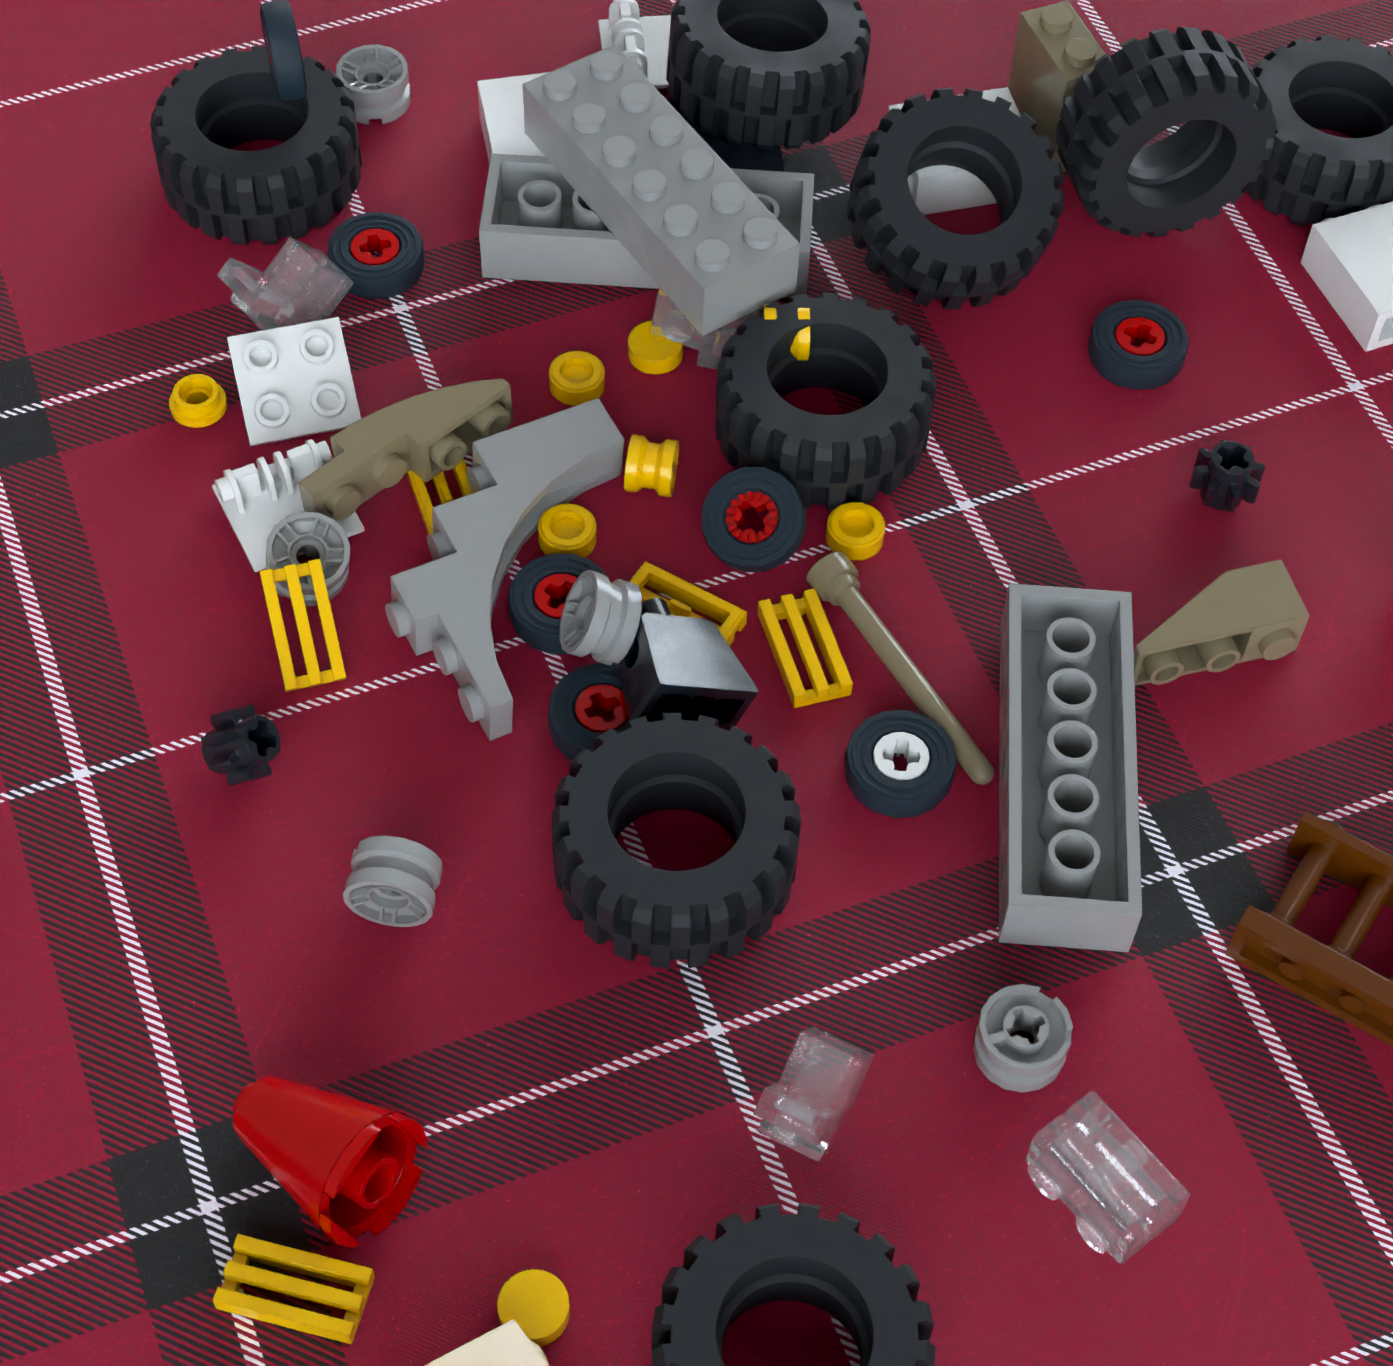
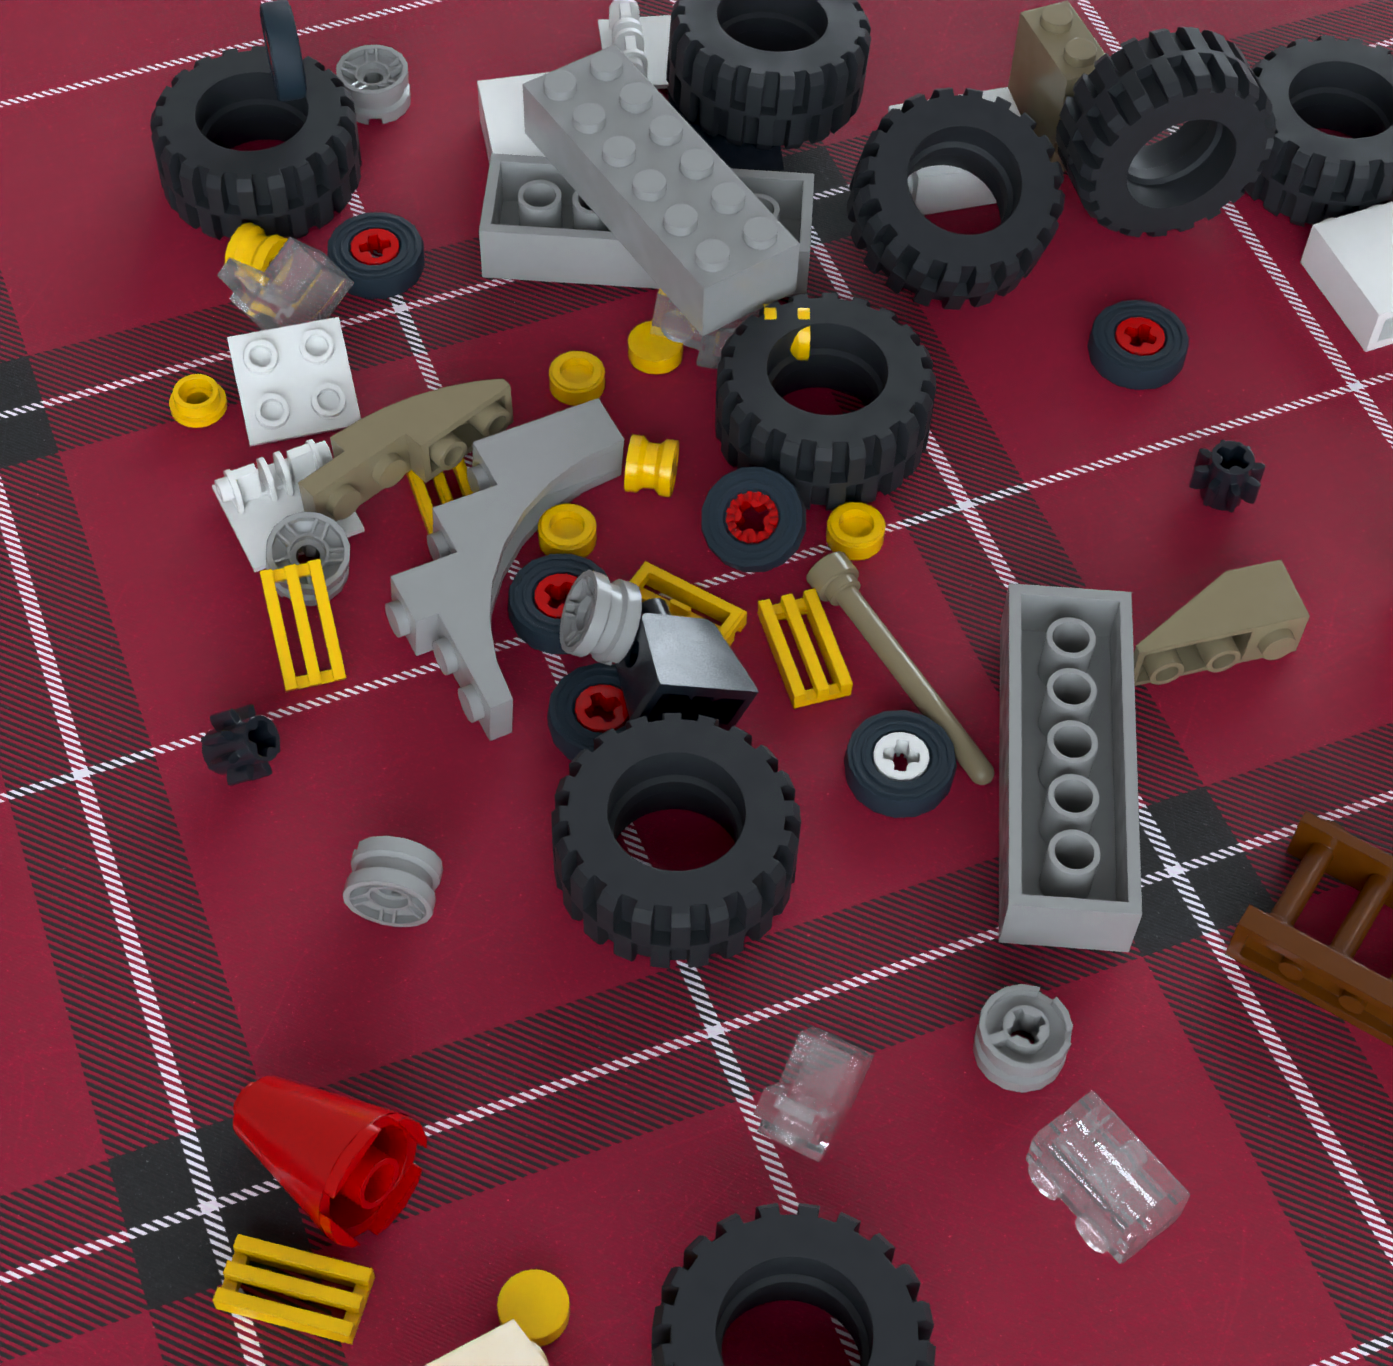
none -> yellow wheel [225,222,293,290]

